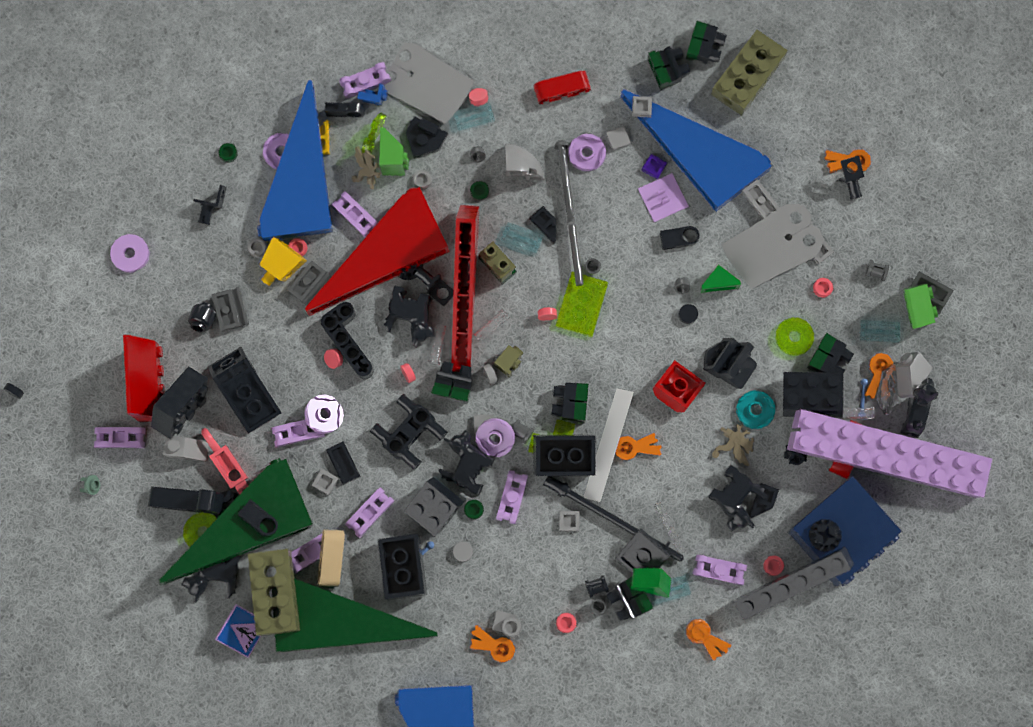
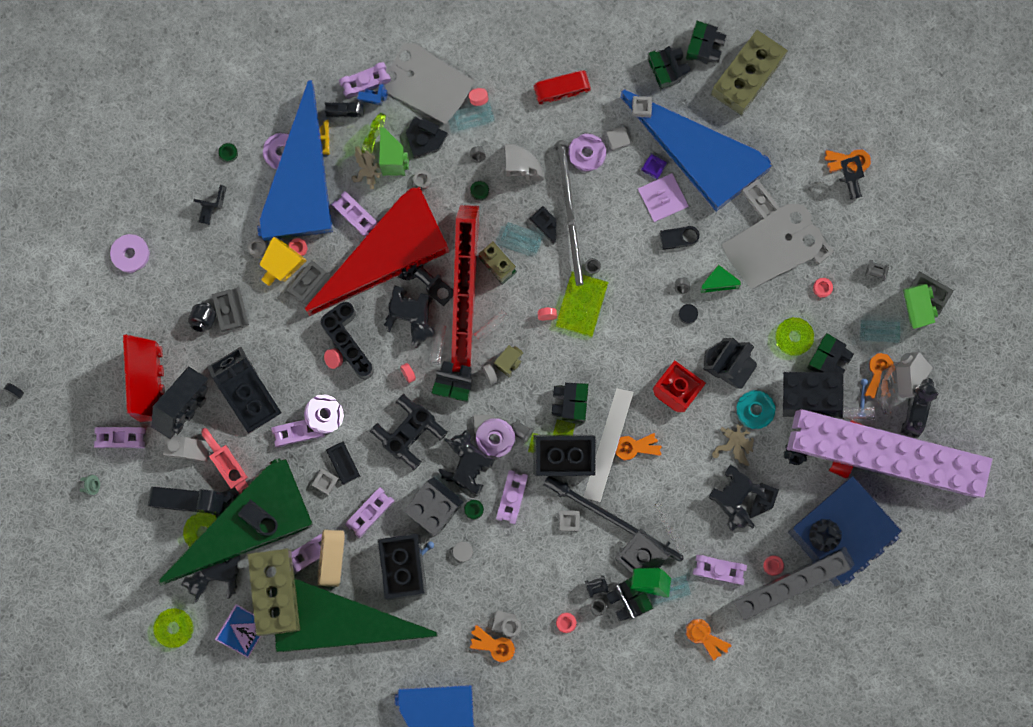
none -> clear neon green tile [153,608,194,648]

